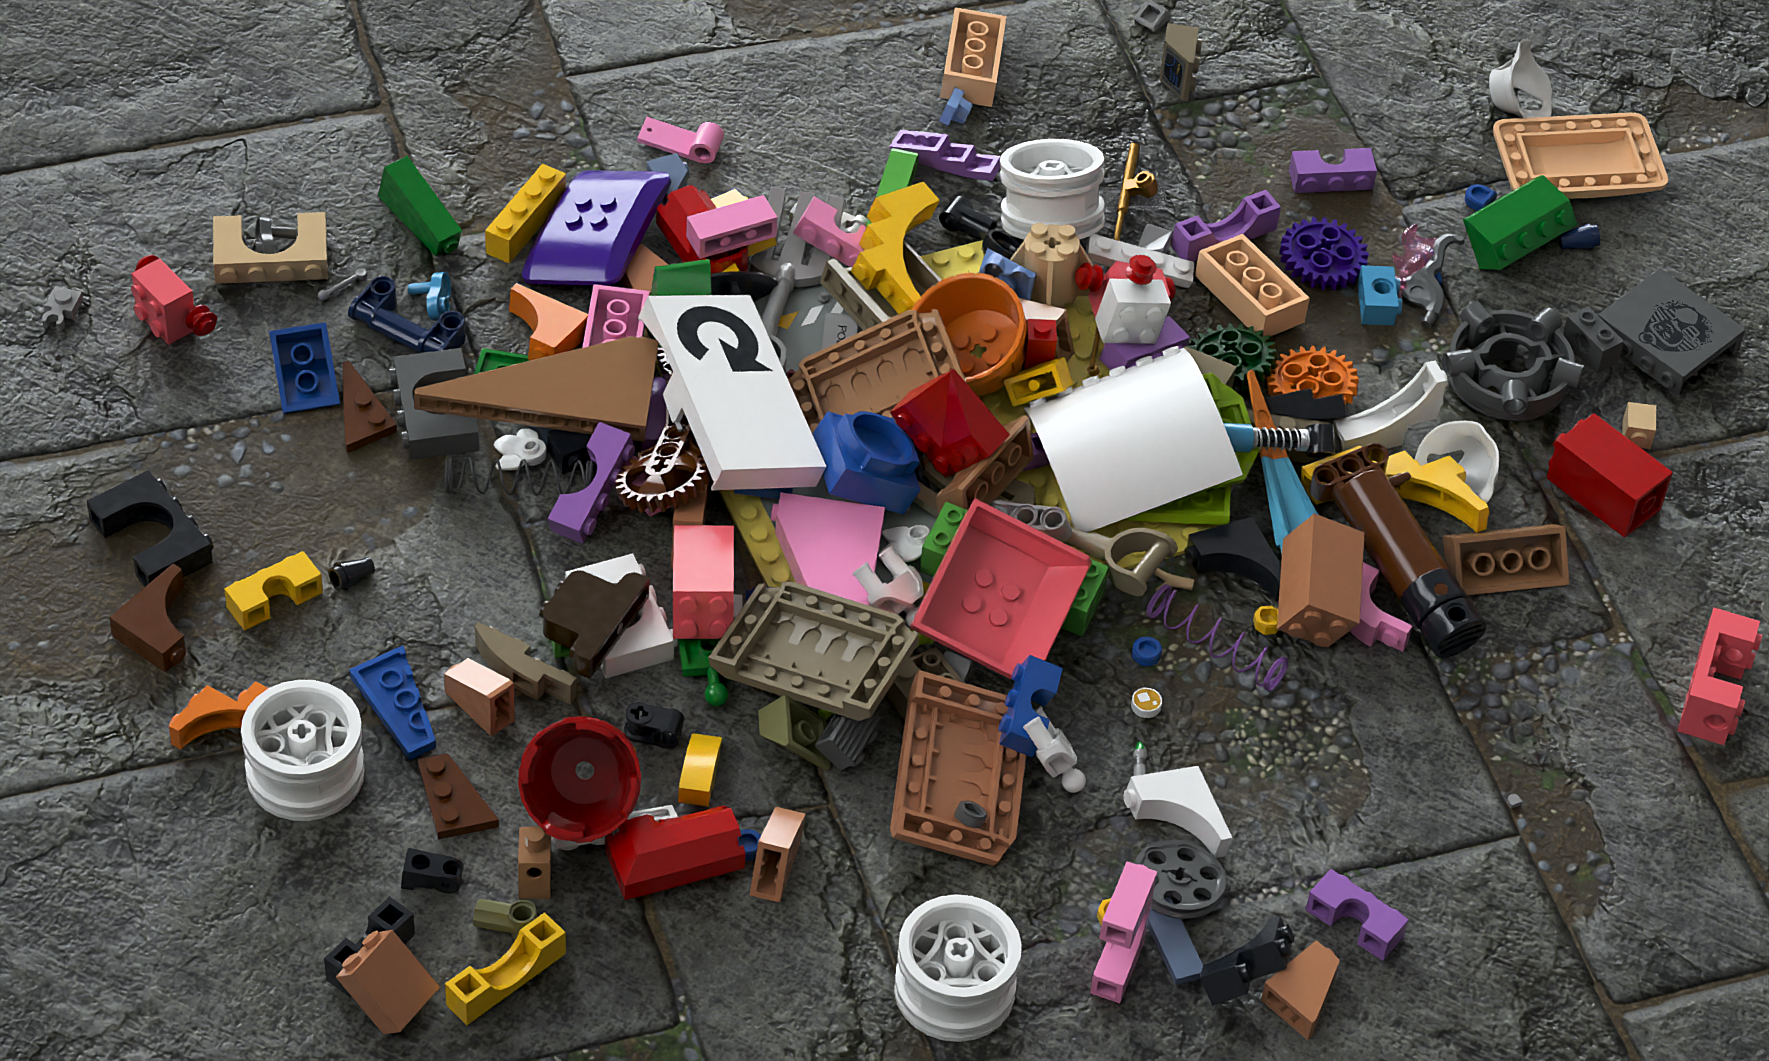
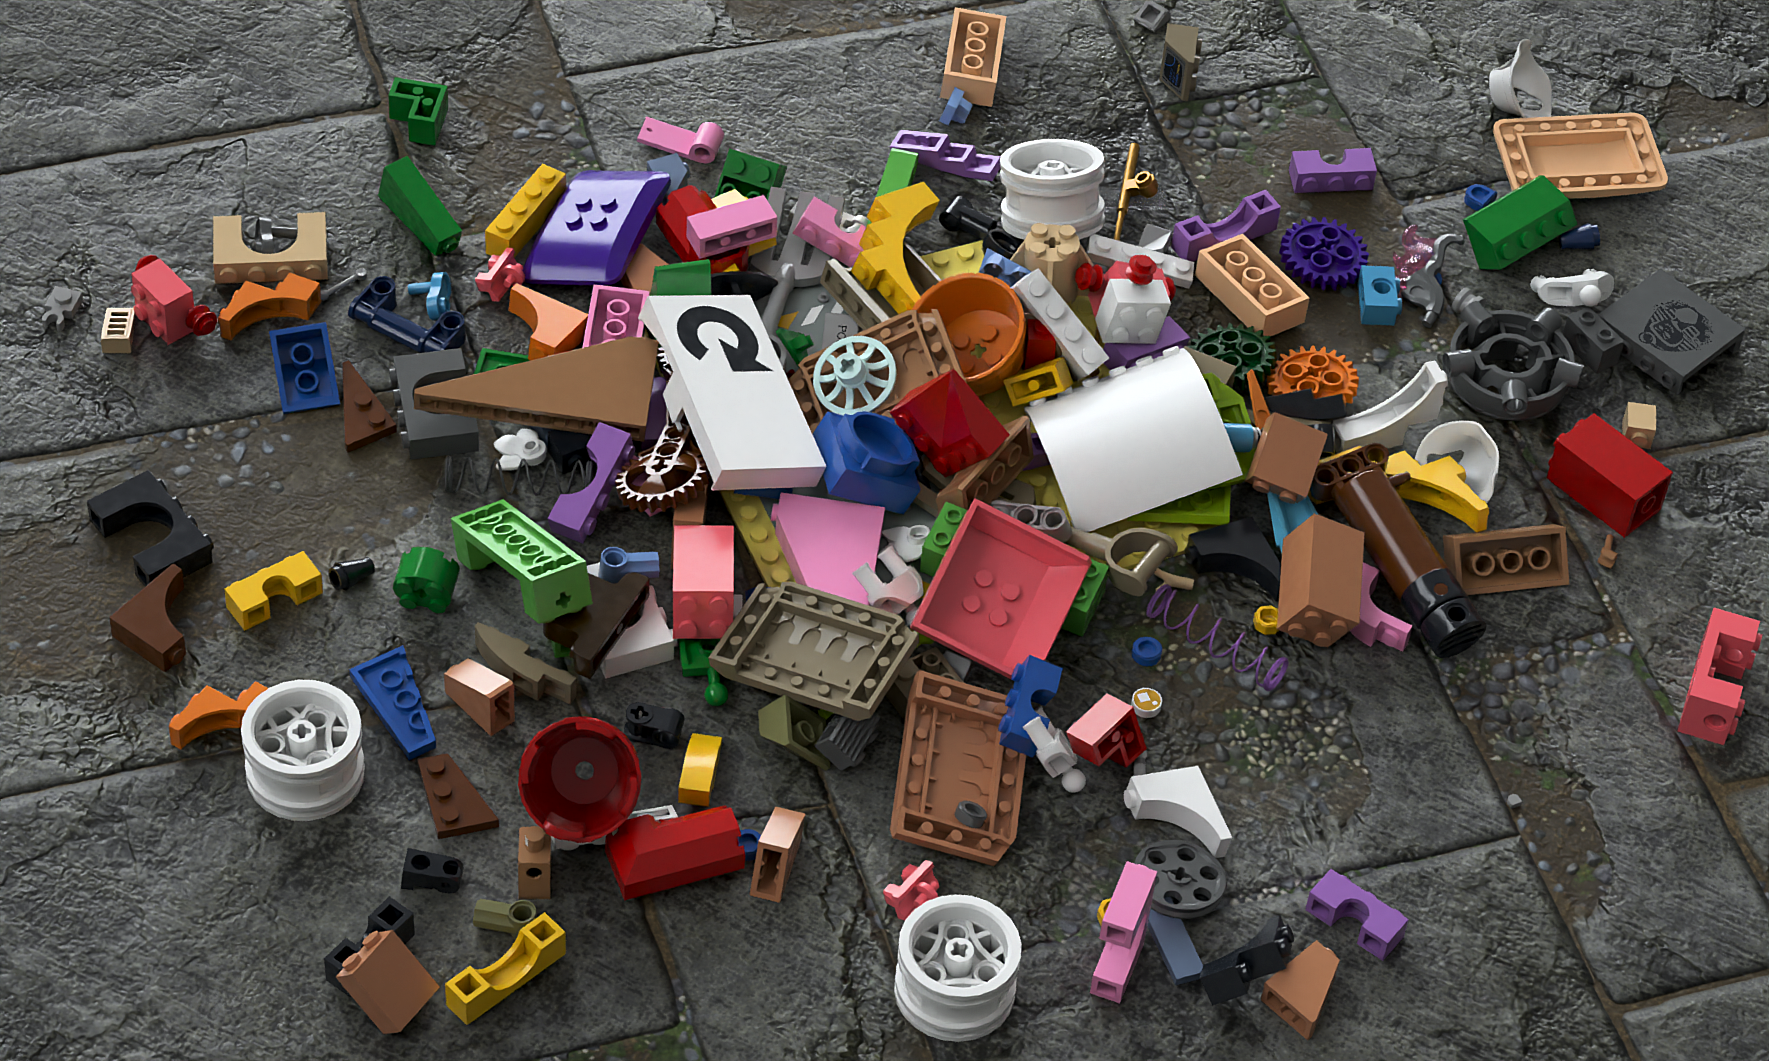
none -> tan slope [101,308,136,353]
none -> orange arch [218,272,321,340]
none -> green brick [388,77,448,146]
none -> green brick [393,547,460,613]
none -> bright green plate [451,499,593,624]
none -> coral hips [475,248,525,302]
none -> medium blue piece [598,547,660,583]
none -> green slope [714,149,787,201]
none -> green piece [776,328,814,367]
none -> light aqua wheel [813,336,897,416]
none -> coral hips [883,860,939,921]
none -> white arch [1011,268,1109,382]
none -> red brick [1066,693,1147,768]
none -> nougat brick [1245,412,1328,504]
none -> light grey wheel [1451,287,1486,313]
none -> white connector [1530,269,1614,307]
none -> medium nougat hand [1597,534,1618,569]

